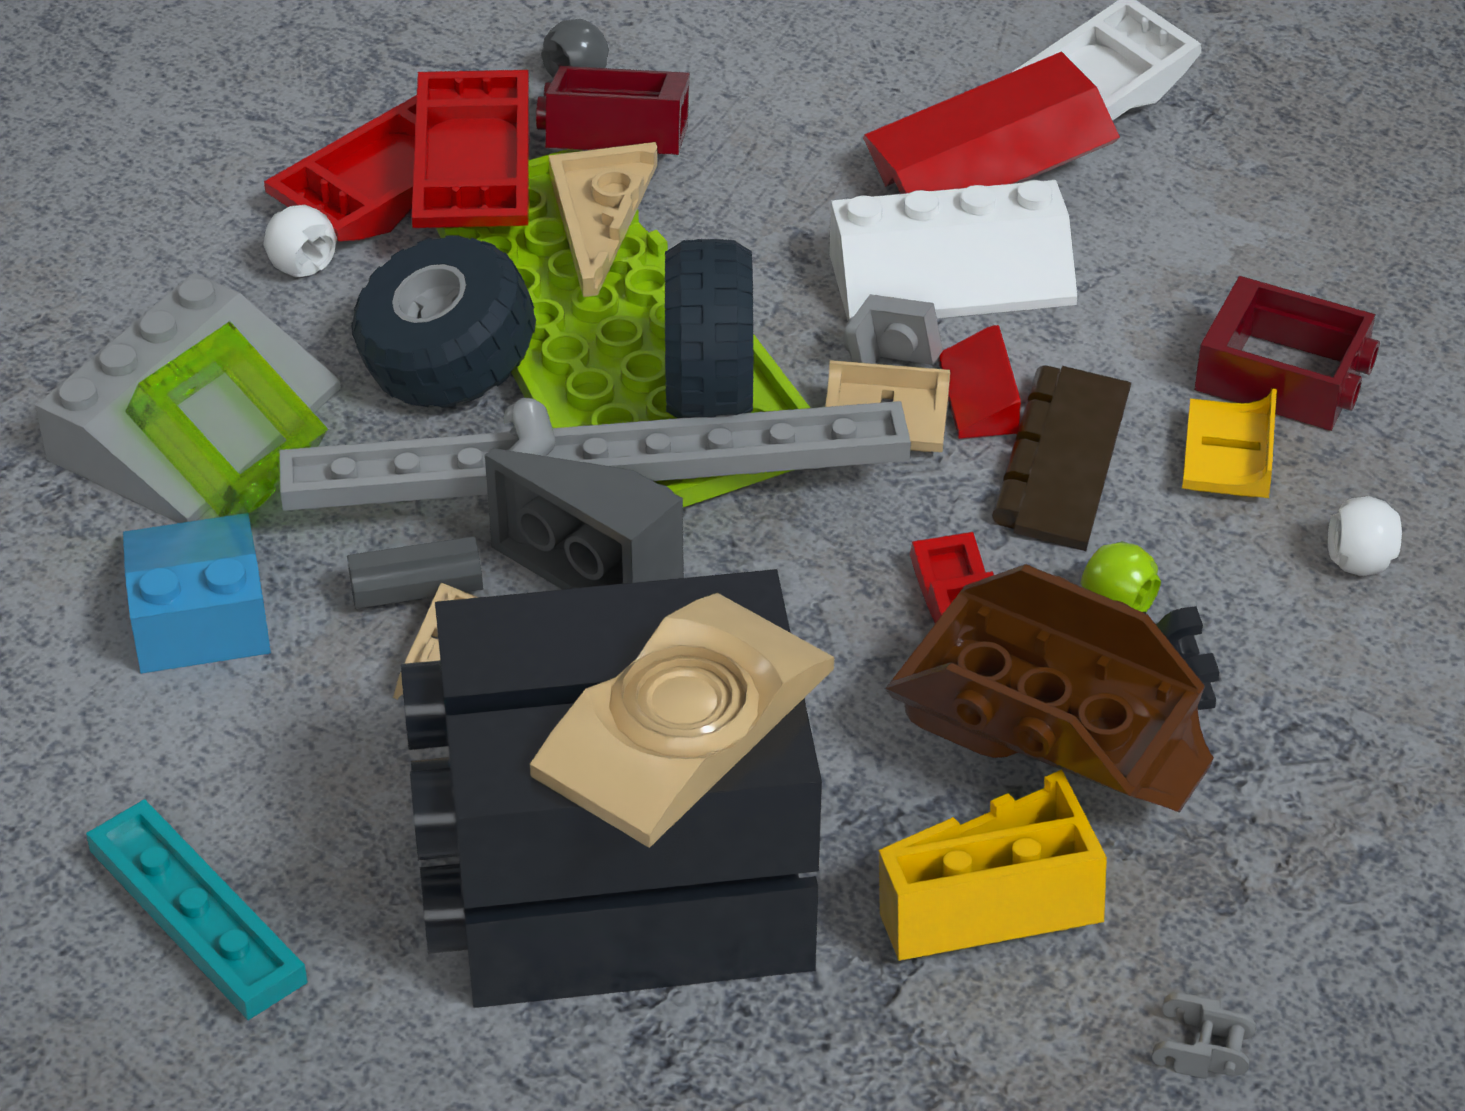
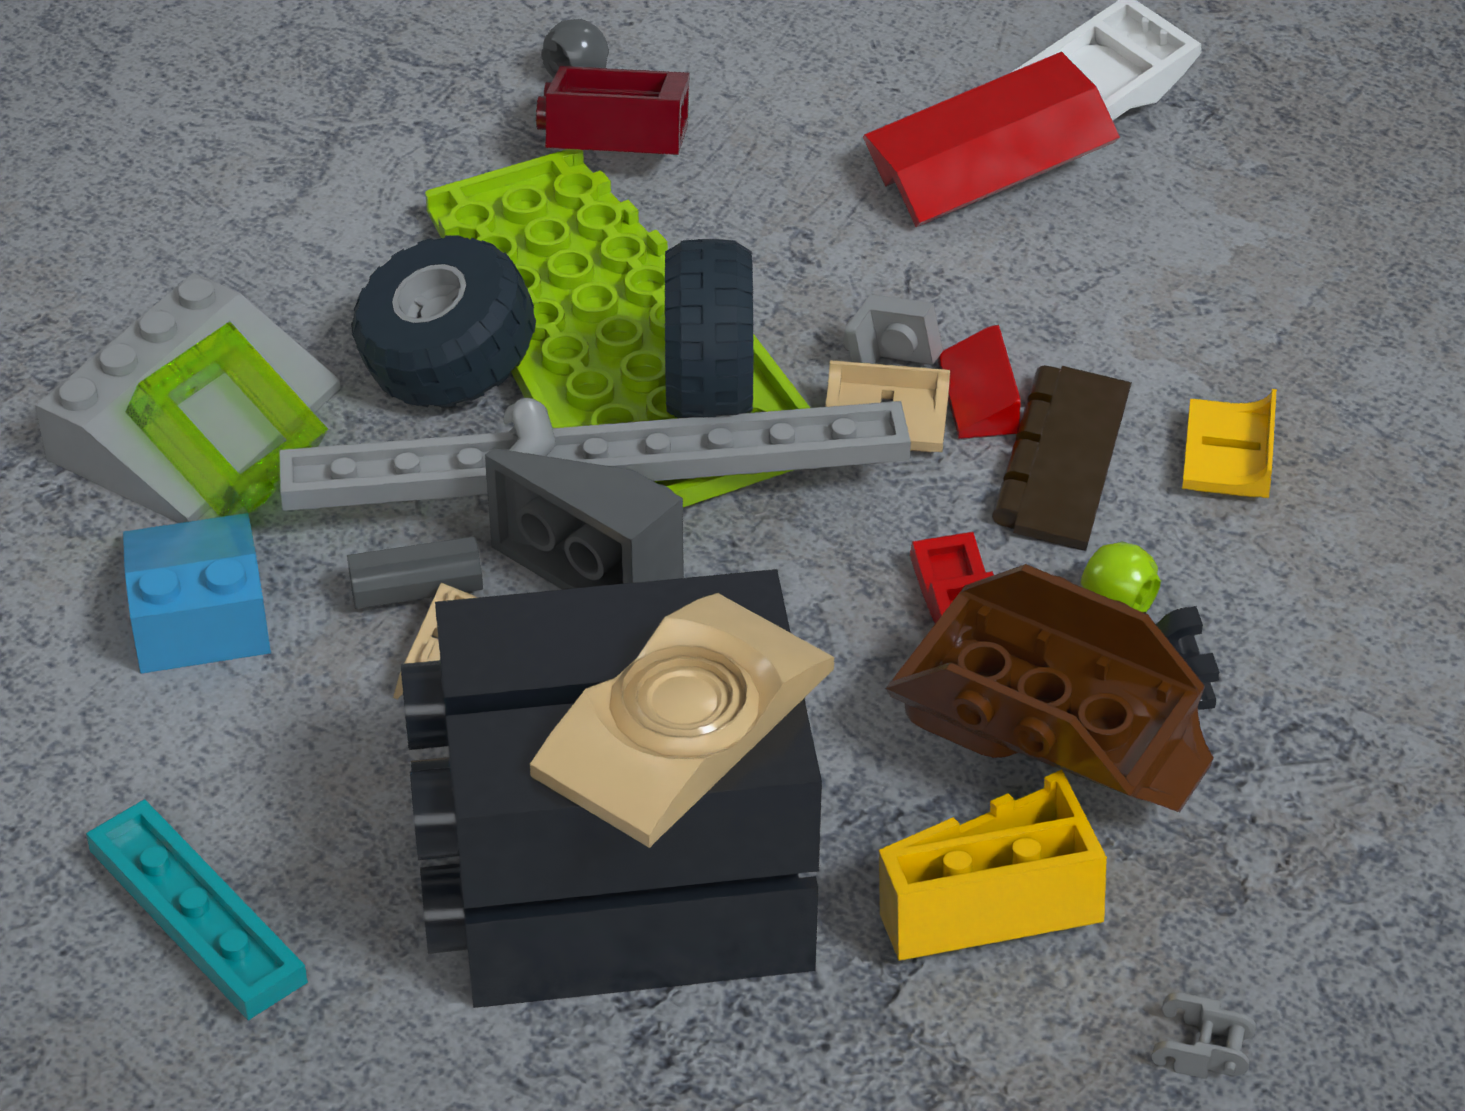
white piece [263,205,337,278] -> none
red slope [264,95,417,241] -> none
red slope [411,70,530,228] -> none
tan wing [548,142,657,297] -> none
white slope [829,180,1077,320] -> none
dark red window [1194,276,1380,431] -> none
white piece [1328,496,1402,576] -> none

